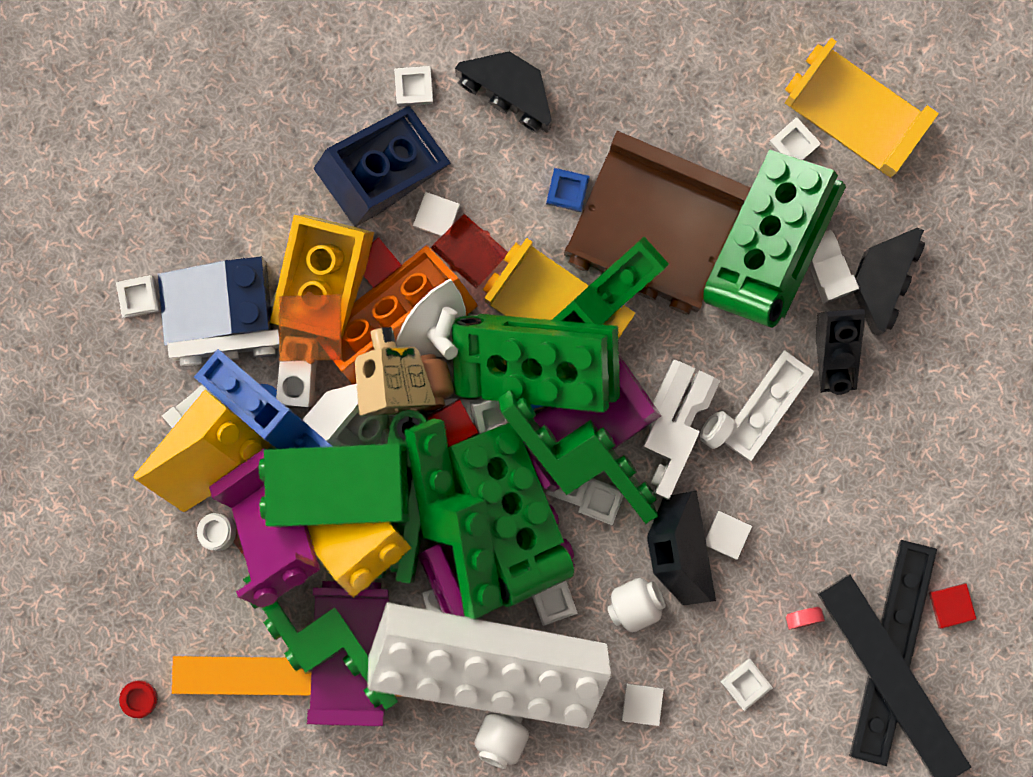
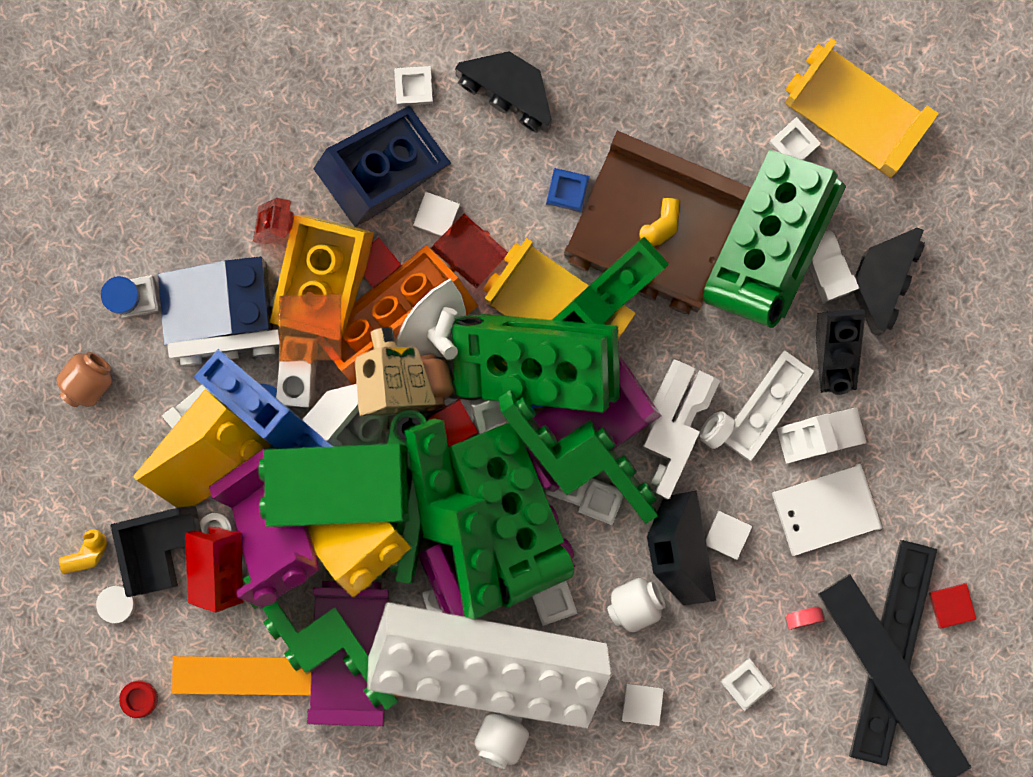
none -> nougat head [56,352,112,407]
none -> yellow arm [59,529,107,575]
none -> white tile [96,586,135,623]
none -> blue tile [101,276,140,314]
none -> black panel [110,506,202,598]
none -> red hinge [185,527,243,613]
none -> clear red plate [253,198,294,244]
none -> yellow arm [639,198,680,246]
none -> white container [772,463,882,556]
none -> white tile [777,407,867,464]

